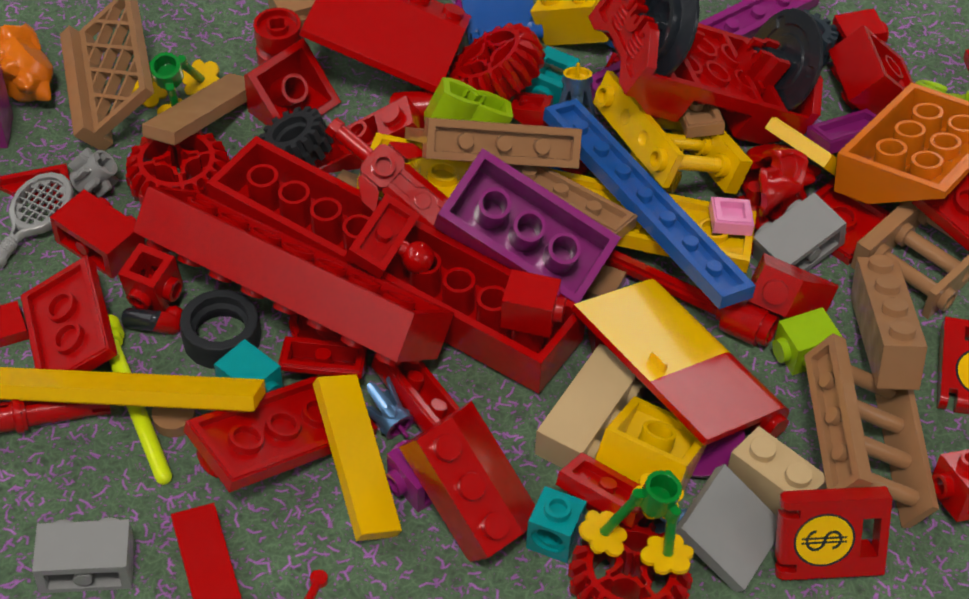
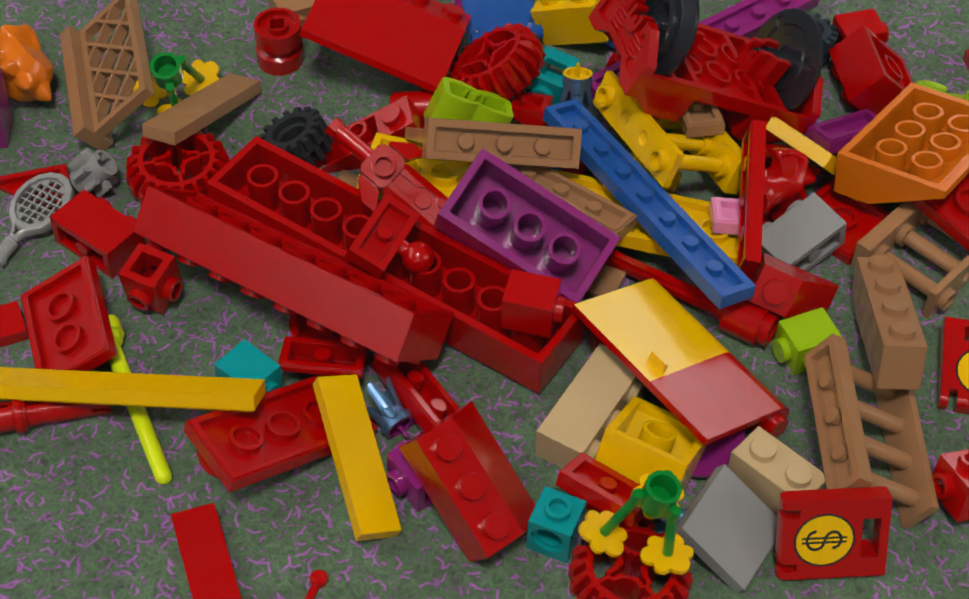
light grey brick [32,517,135,594] -> none
arm [121,305,183,335] -> none
medium nougat tile [152,407,196,438] -> none
black tyre [179,289,261,369] -> none
red slope [244,38,341,126] -> none
none -> red tile [737,120,767,281]

